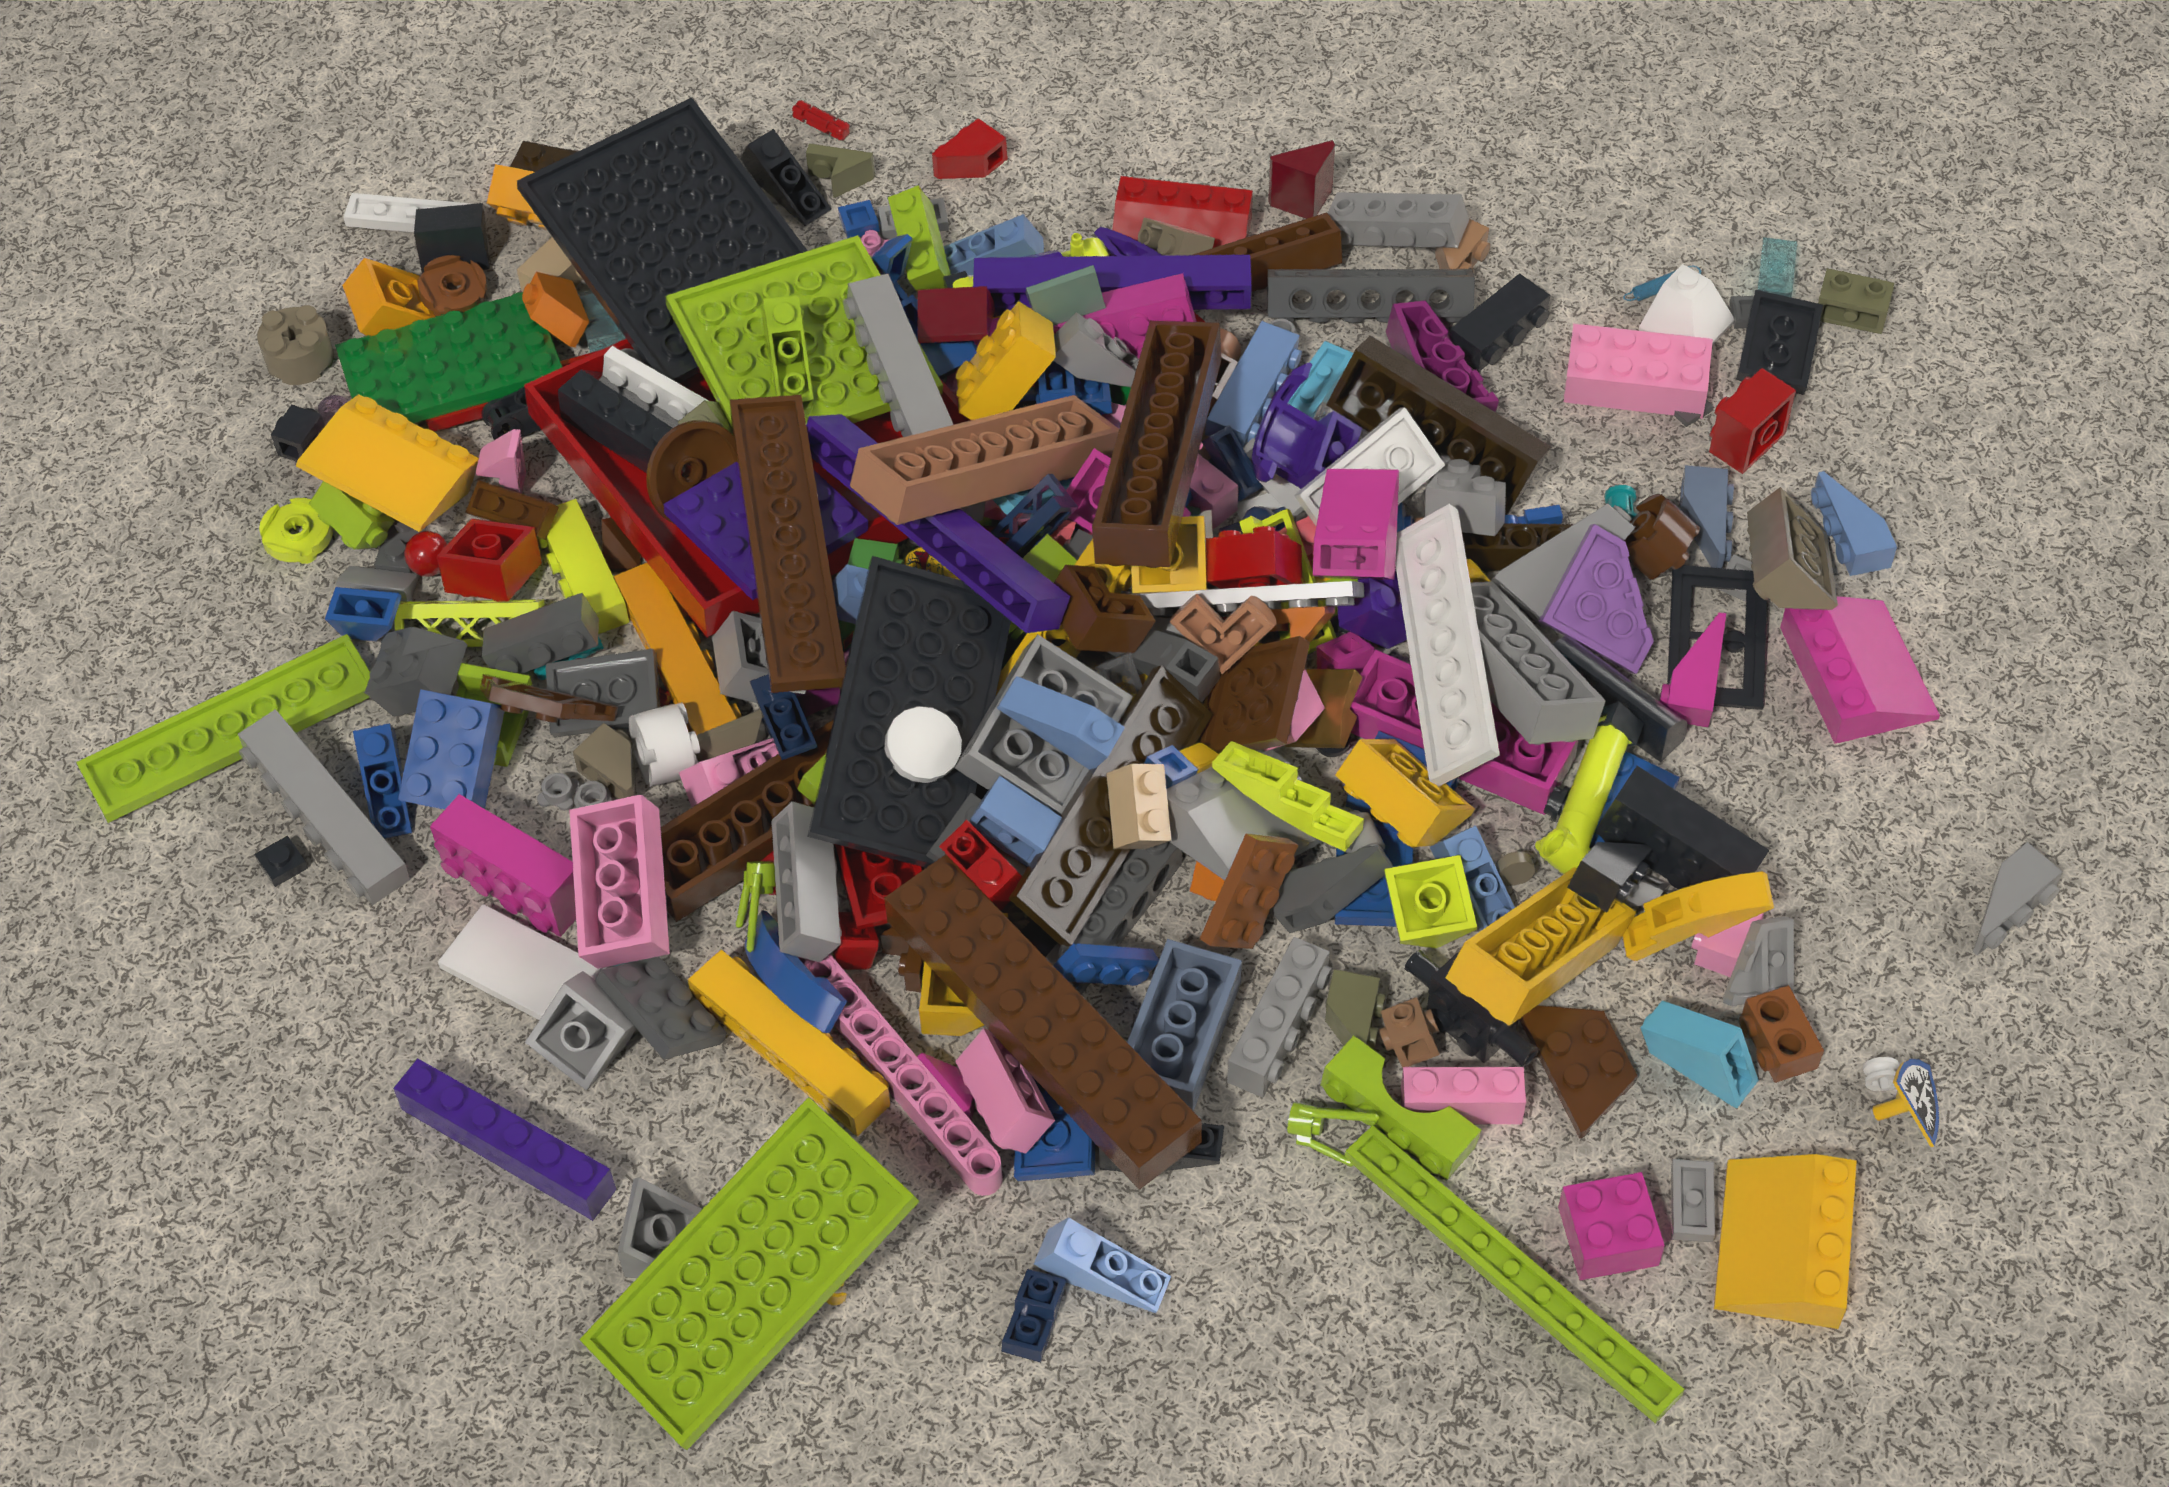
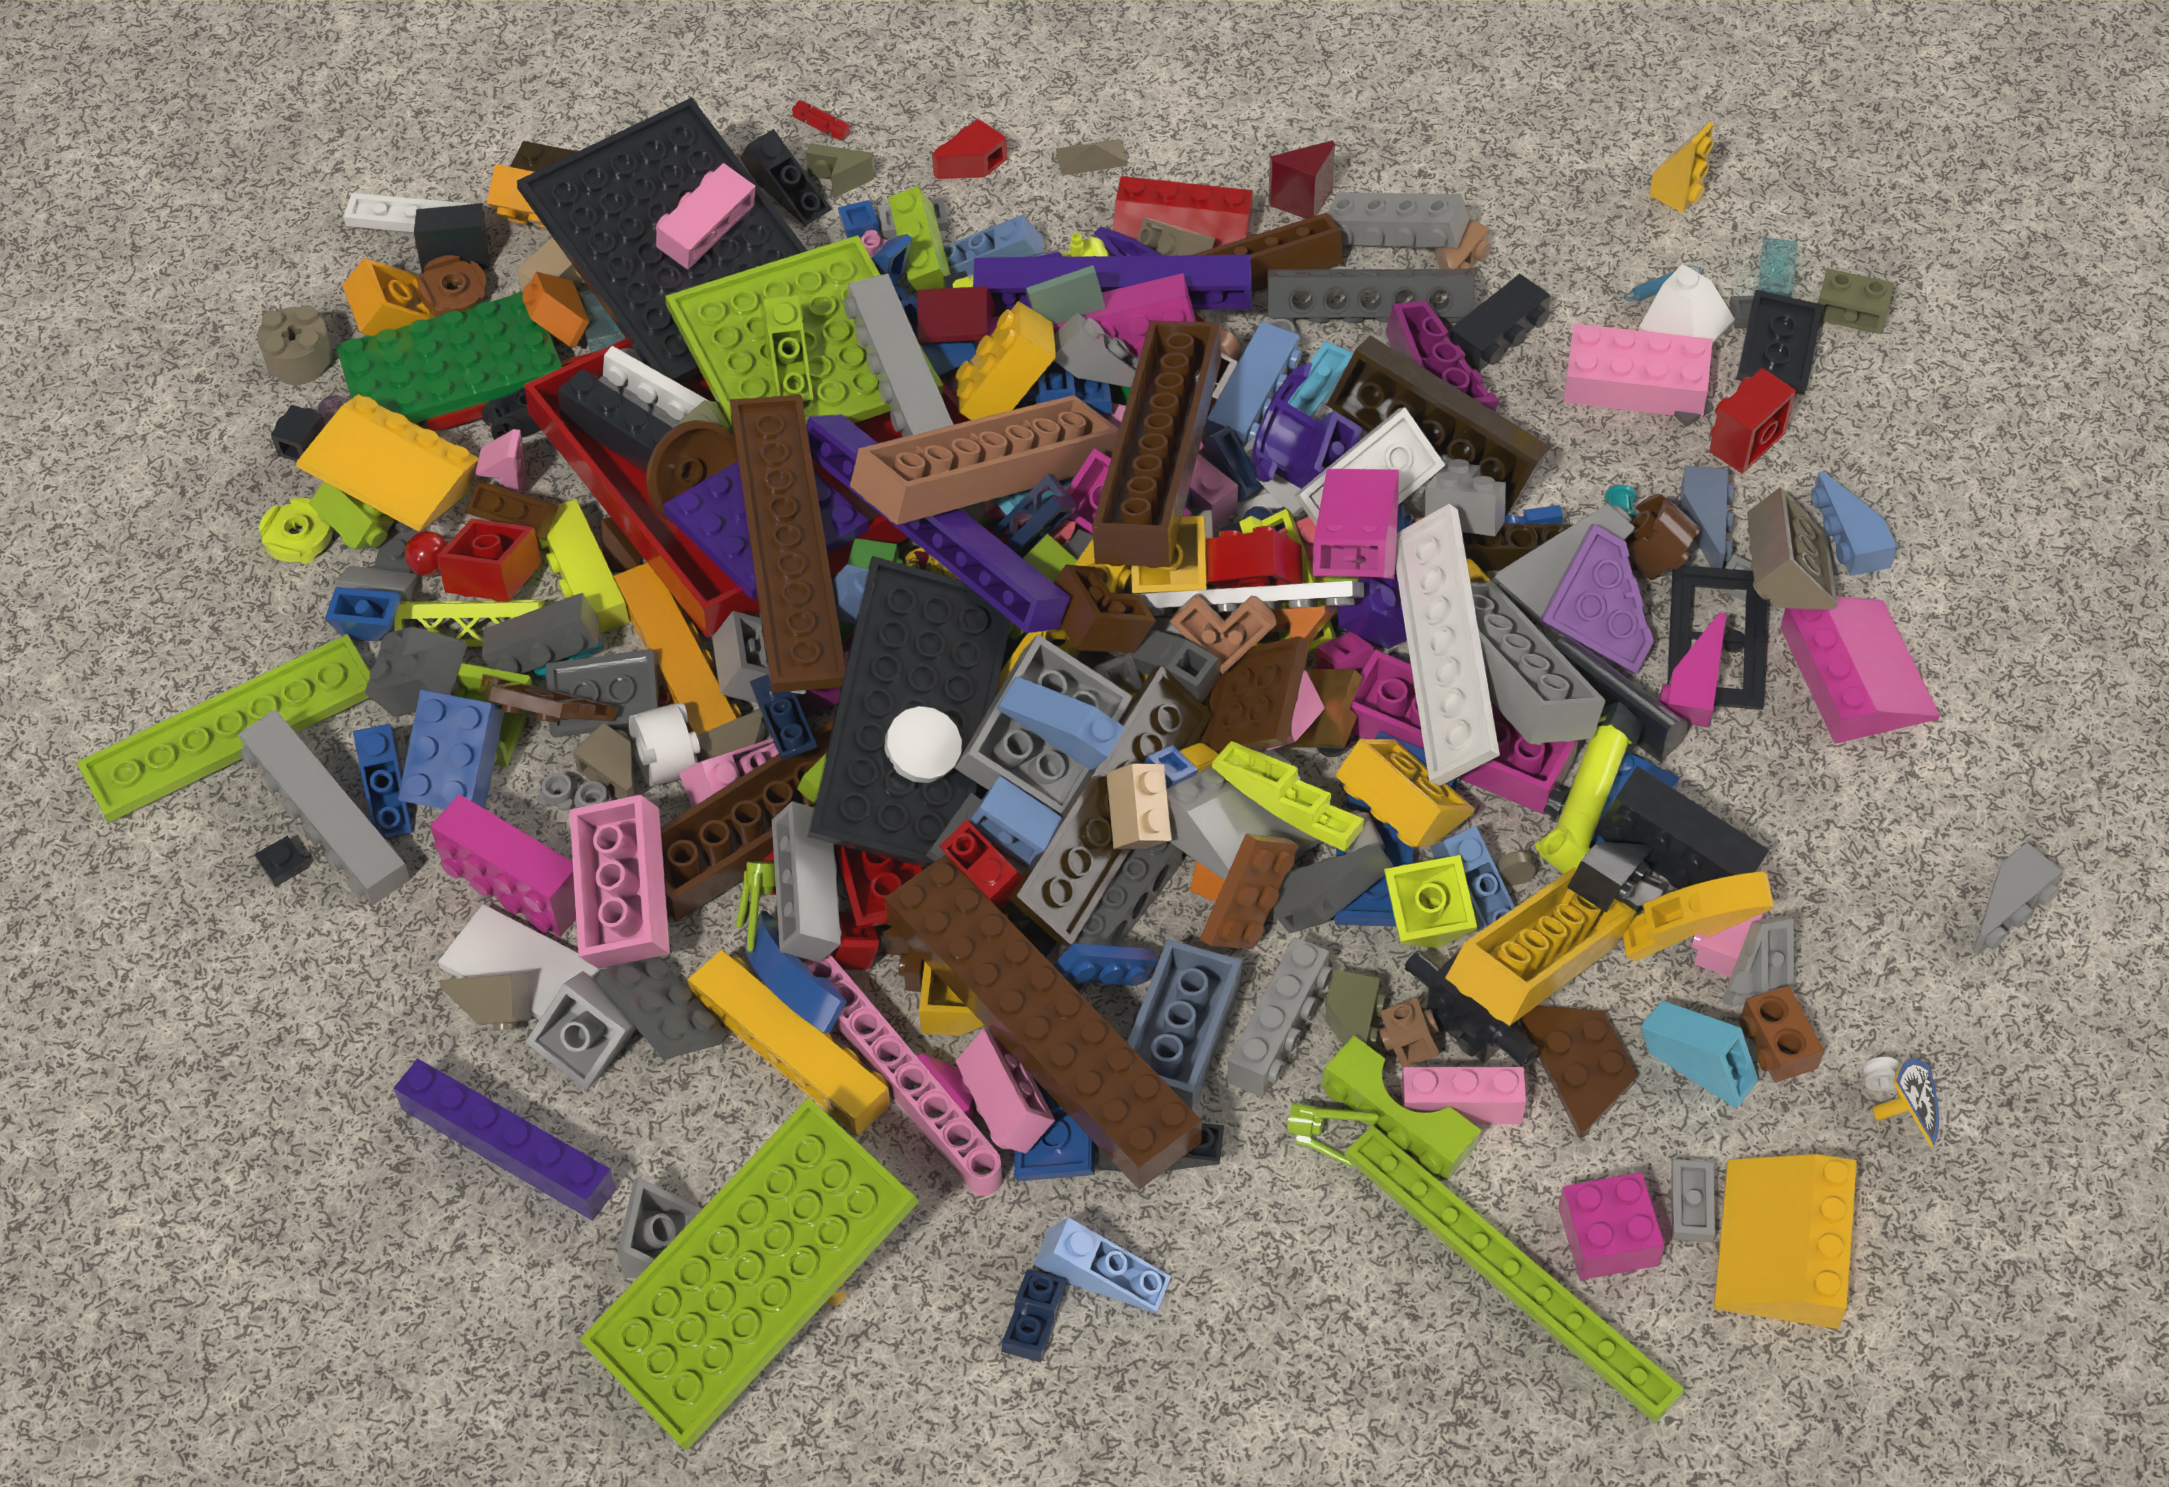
none -> dark tan slope [440,973,531,1031]
none -> bright pink brick [656,163,755,269]
none -> dark tan slope [1056,139,1126,176]
none -> yellow slope [1649,122,1714,213]

